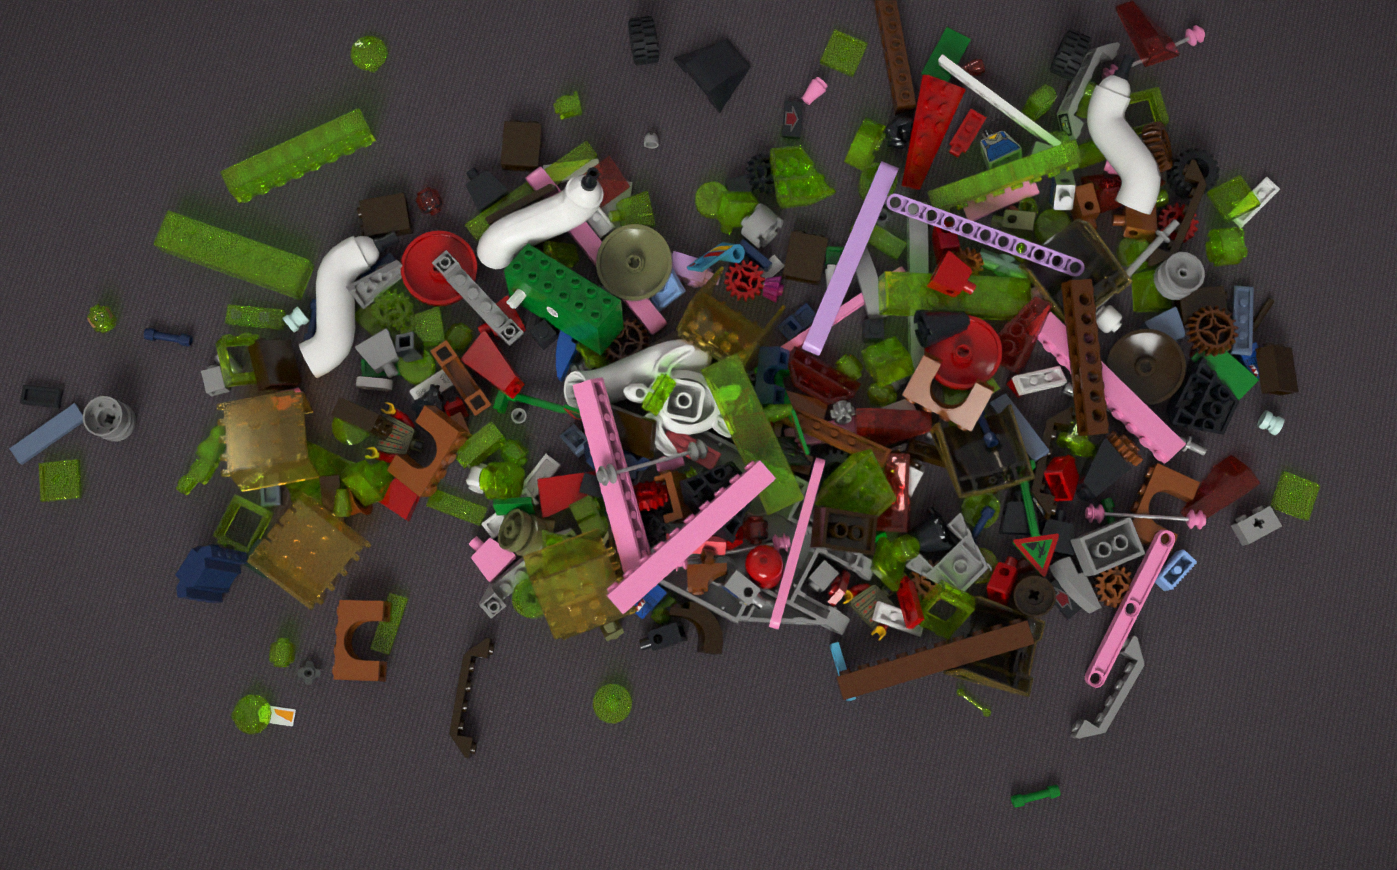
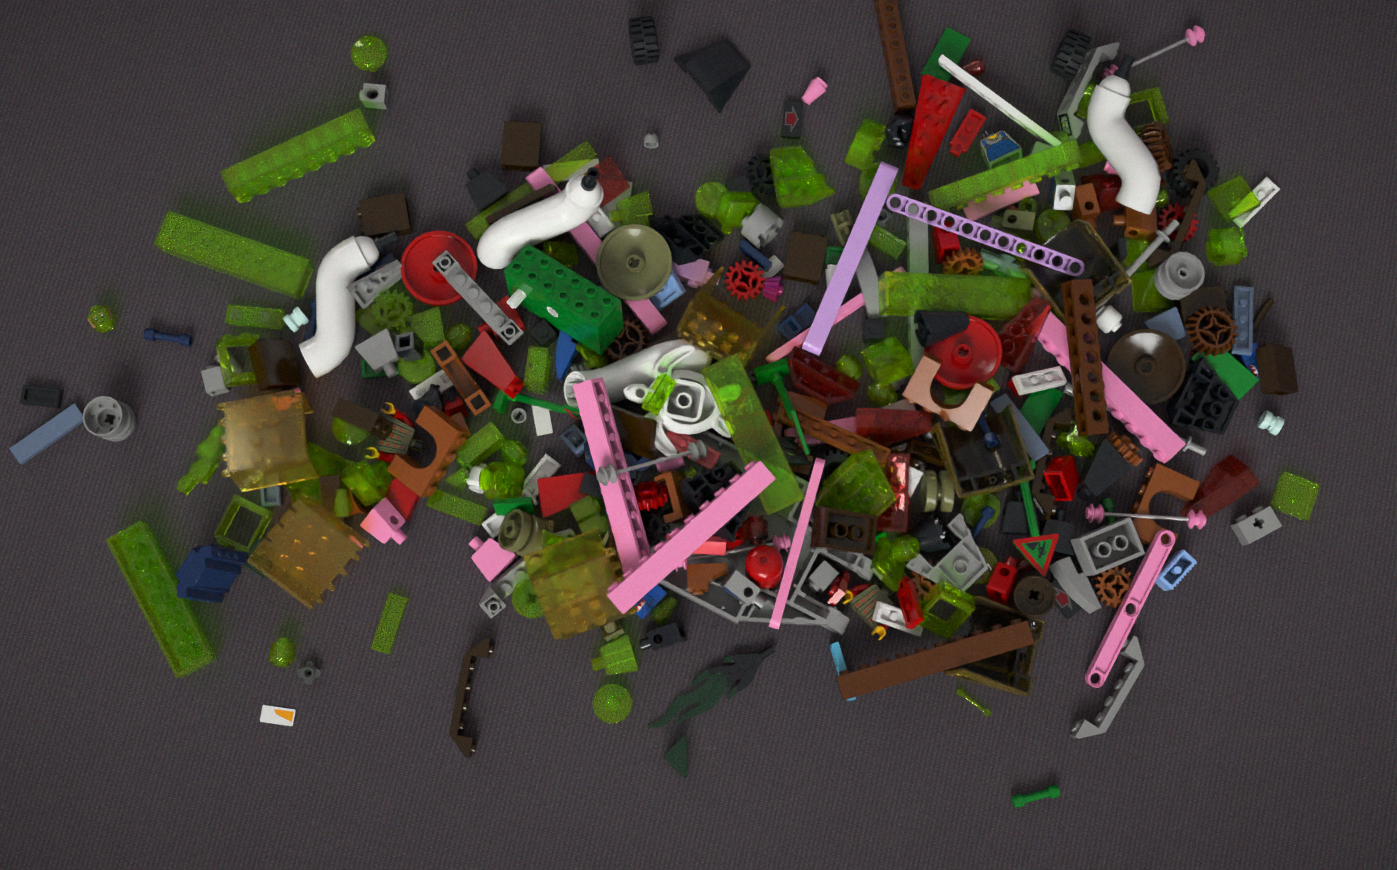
clear neon green plate [38,459,82,502] -> none
clear neon green dish [231,694,272,734] -> none
dark orange arch [332,600,391,682] -> none
white beam [356,377,393,391] -> none
clear red head [415,187,444,216] -> none
clear neon green brick [553,91,582,120] -> none
dark brown arch [663,601,723,655] -> none
dark azure door [687,242,745,272] -> none
reddish brown hinge [701,548,717,565] -> none
dark blue arch [753,346,790,408] -> none
clear neon green cone [764,403,793,423] -> none
clear neon green tile [820,29,868,77] -> none
light grey gear [830,400,855,425] -> none
red torso [927,250,977,297] -> none
clear neon green brick [1022,84,1057,122] -> none
clear red wedge [1115,1,1180,67] -> none
none -> clear neon green brick [105,520,219,679]
none -> light grey brick [359,83,389,109]
none -> bright pink torso [360,498,408,545]
none -> clear neon green slope [444,467,469,491]
none -> clear neon green window [524,346,552,395]
none -> white sticker [532,405,553,436]
none -> clear neon green torso [590,634,639,675]
none -> black wedge [648,214,726,266]
none -> piece [648,645,775,728]
none -> clear green slope [663,736,687,777]
none -> olive hips [830,209,854,247]
none -> olive wheel [920,470,954,513]
none -> green piece [1020,388,1064,436]
none -> black tile [1108,238,1128,267]

